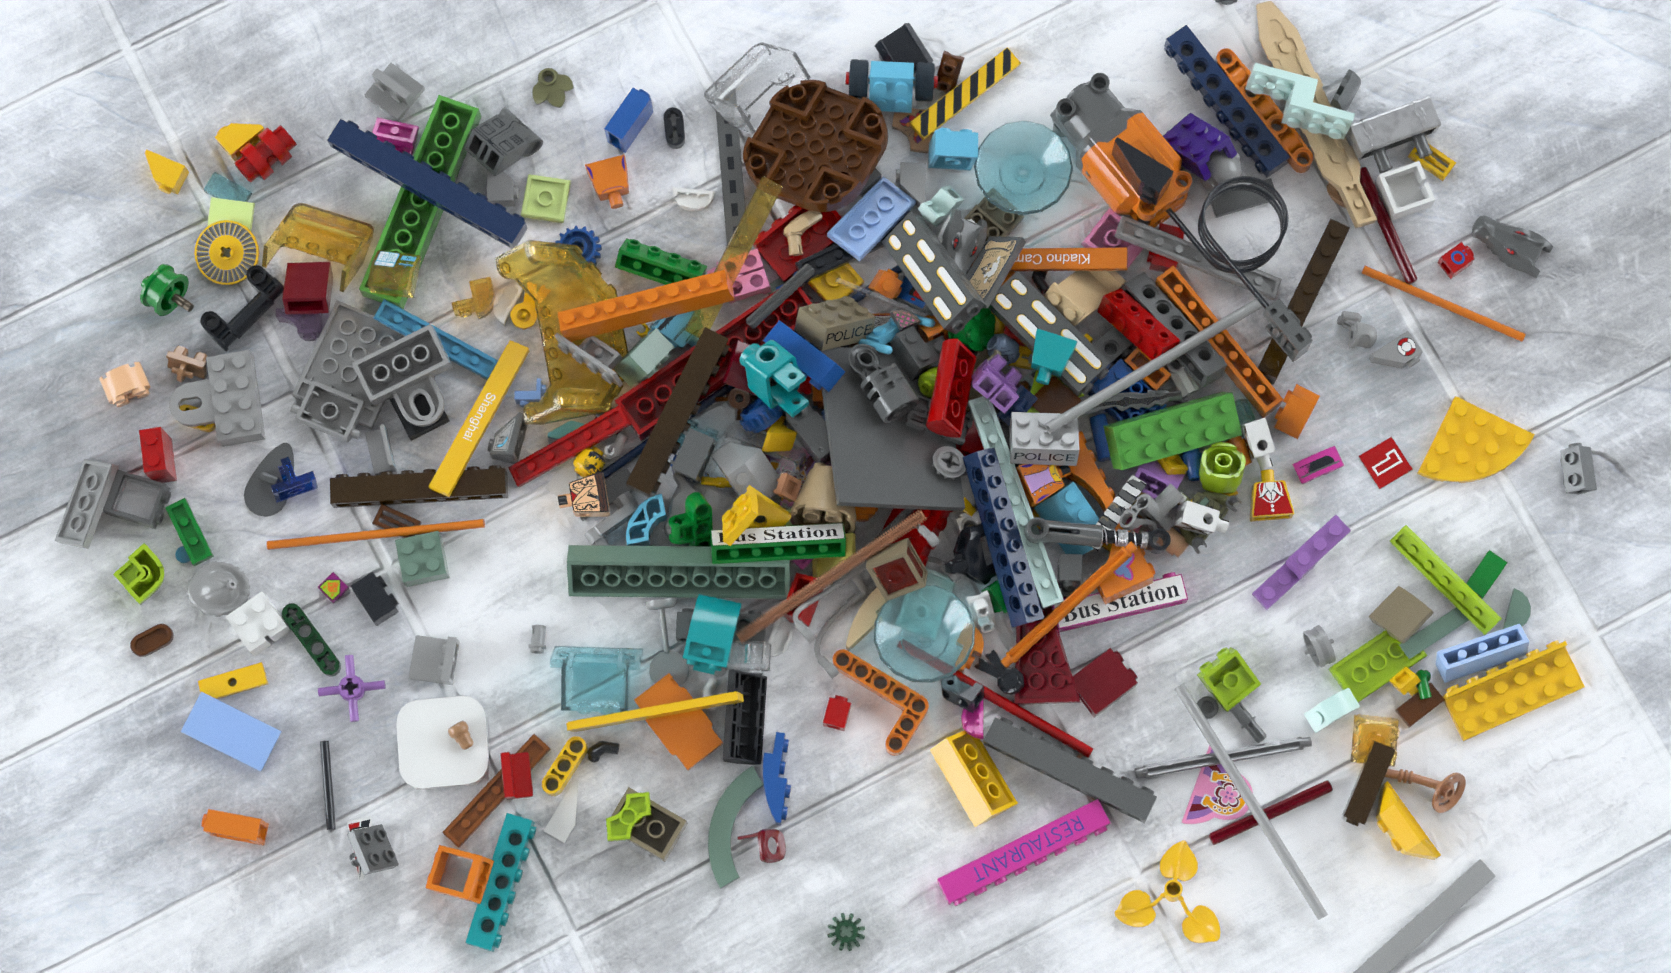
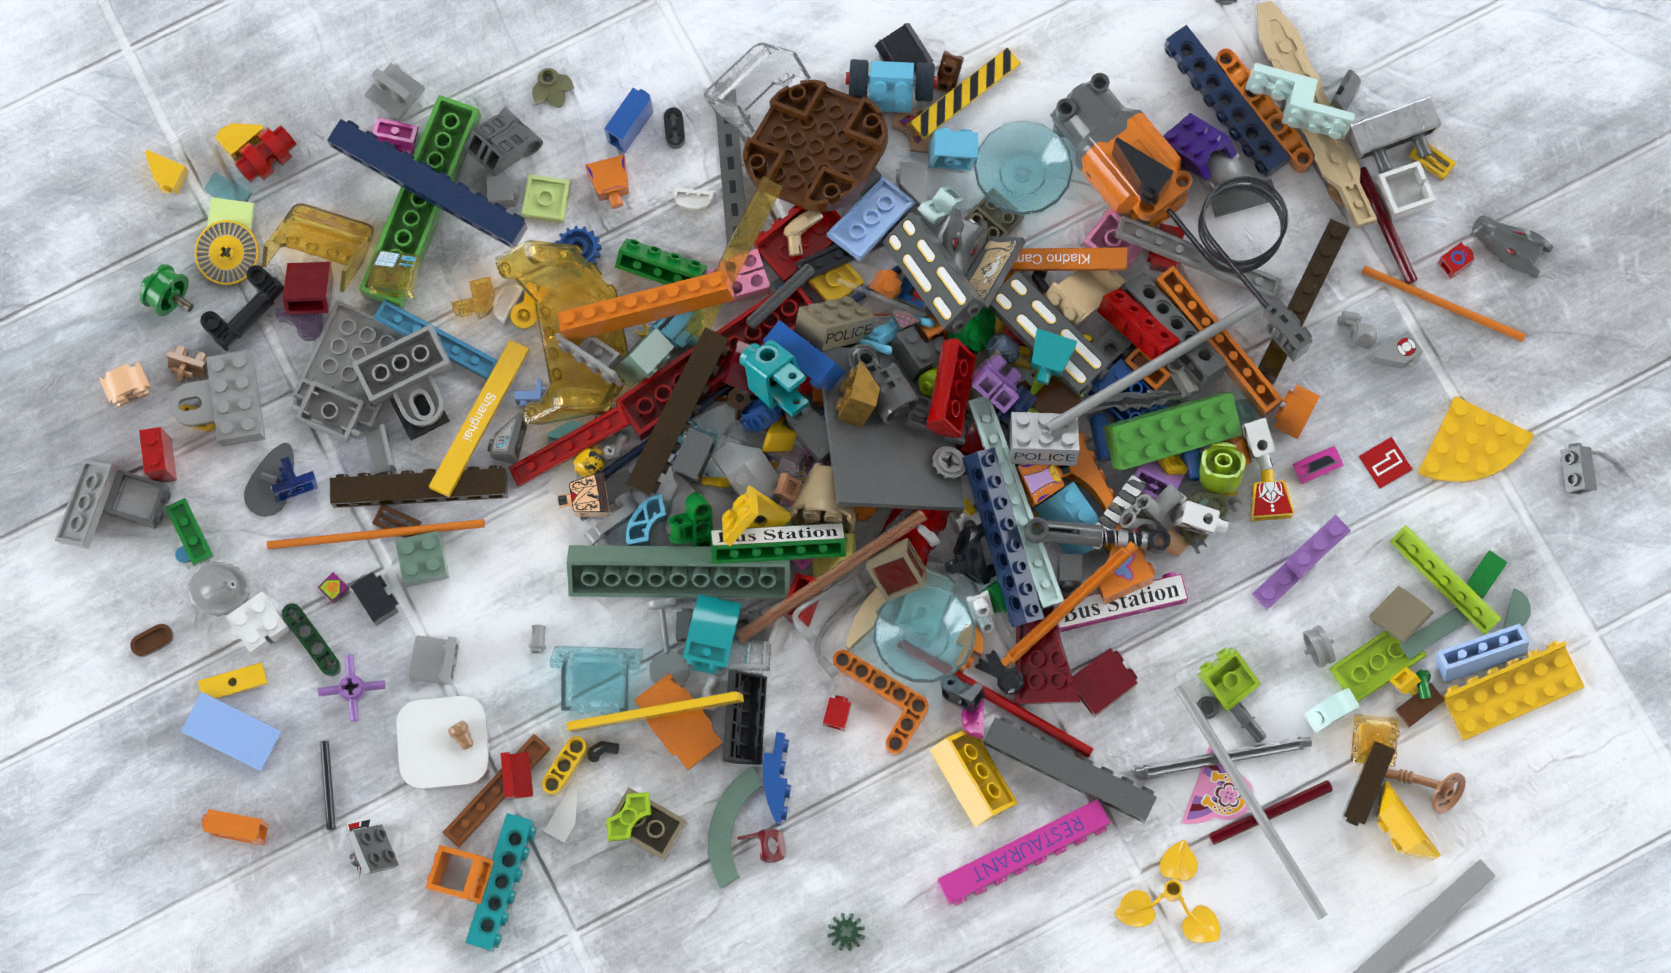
lime brick [113,543,164,605] -> none
none -> pearl gold slope [836,362,880,428]

